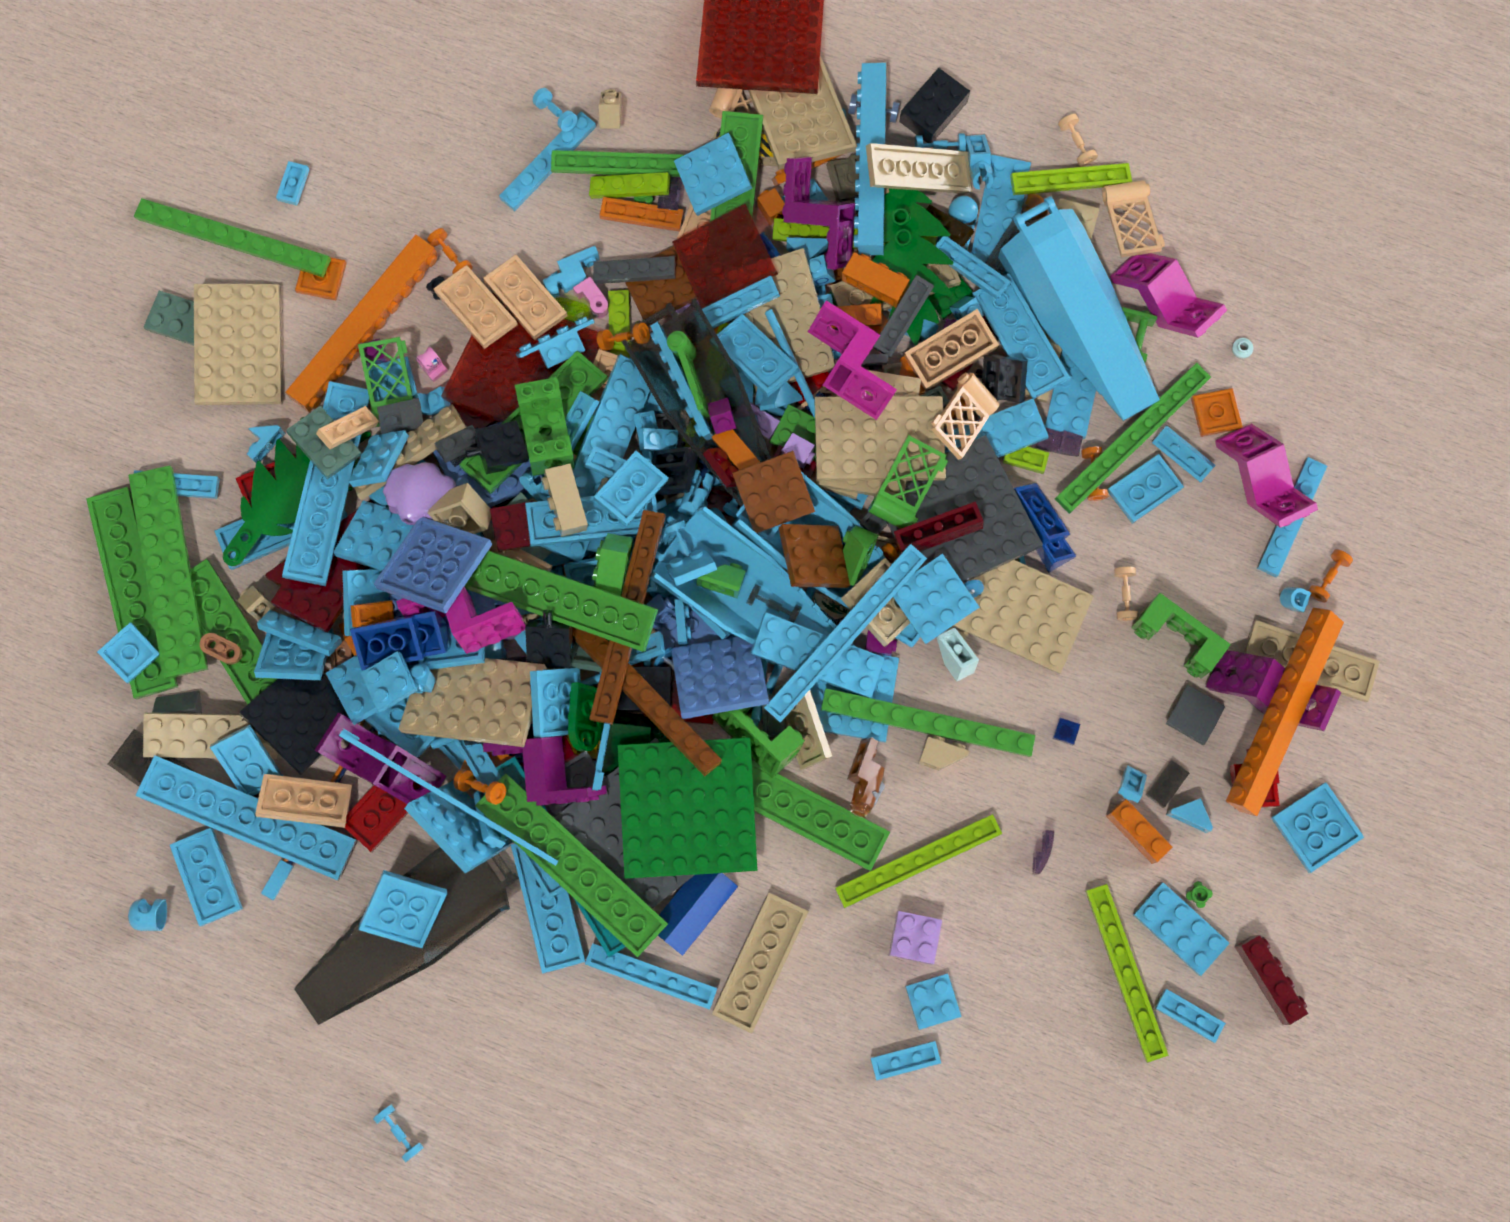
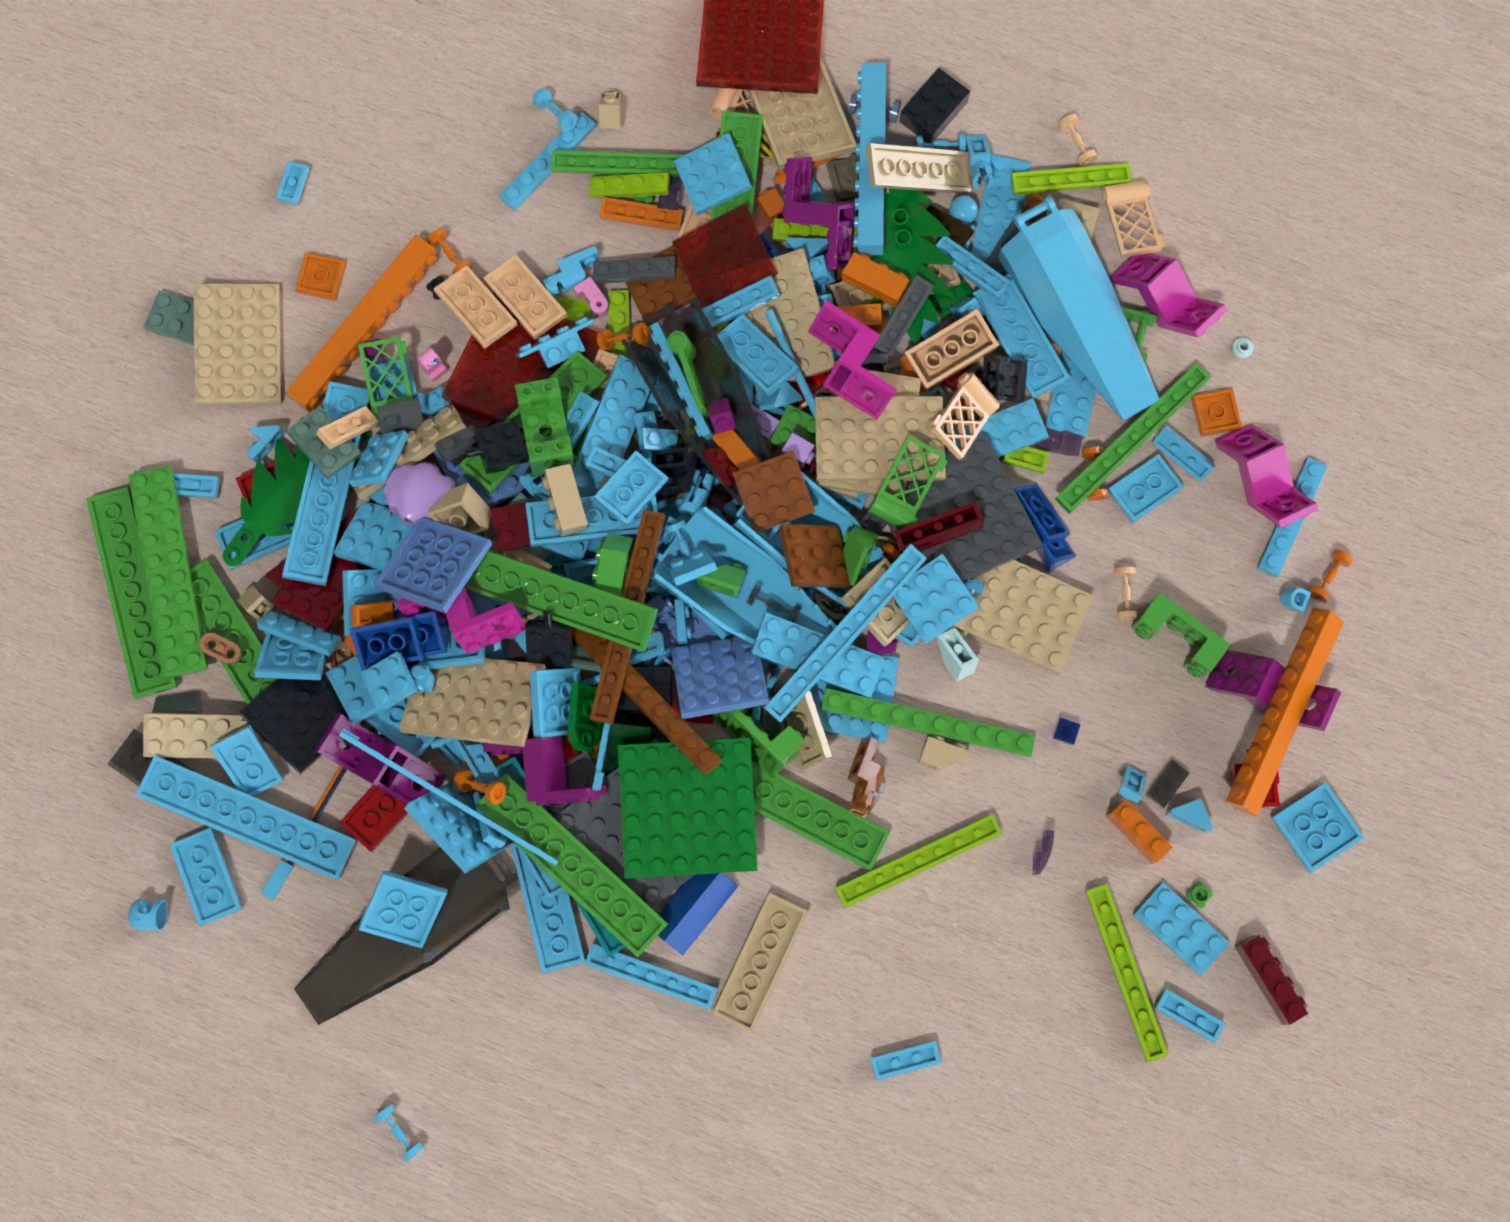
medium azure plate [97,623,160,684] -> none
bright green plate [134,198,331,278] -> none
light nougat plate [255,774,352,828] -> none
lavender brick [888,911,942,965] -> none
medium azure plate [905,974,962,1030] -> none
dark grey slope [1166,685,1225,746] -> none
tan plate [1245,620,1380,702] -> none

